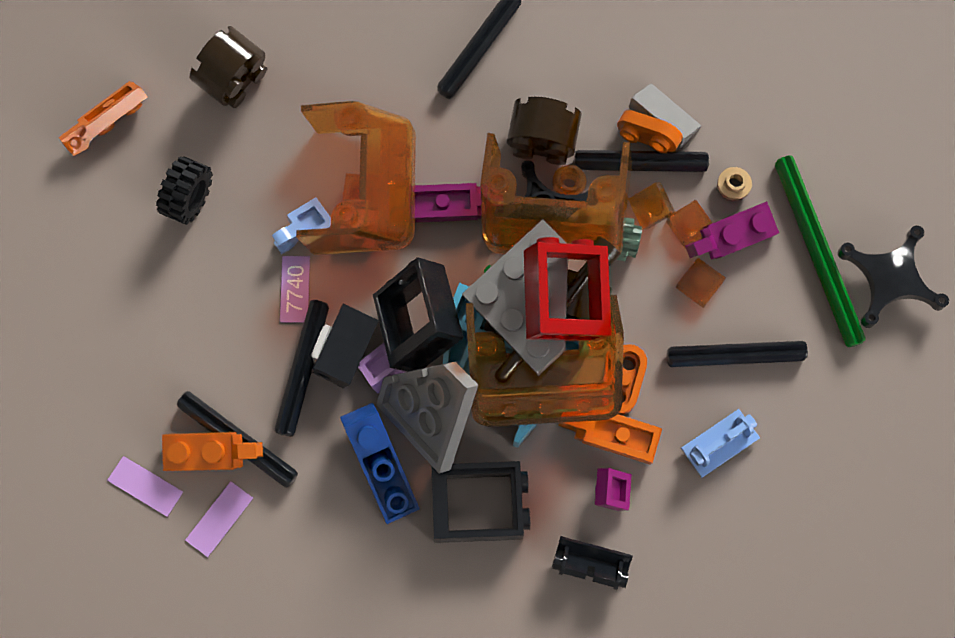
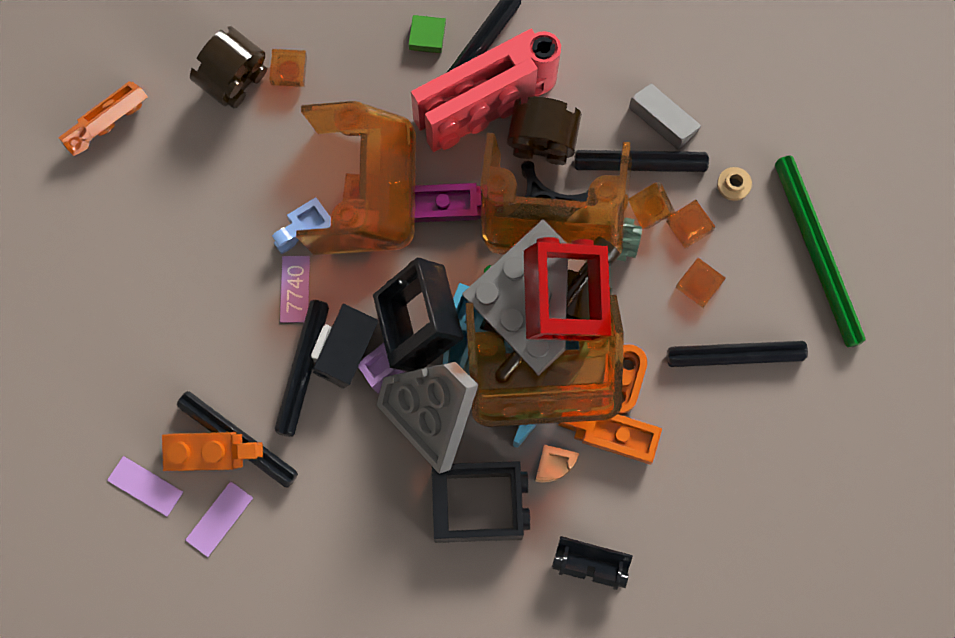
black tyre [156,156,213,225] -> none
blue slope [340,403,420,524] -> none
clear orange plate [552,165,587,195] -> none
magenta plate [595,468,632,511] -> none
orange plate [617,110,683,153] -> none
light blue hinge [681,409,760,478] -> none
magenta hinge [685,201,779,260] -> none
black piece [837,225,949,328] -> none
none -> clear orange plate [269,49,307,87]
none -> bright green tile [409,15,446,53]
none -> coral hinge [411,28,561,153]
none -> light nougat tile [535,445,579,482]

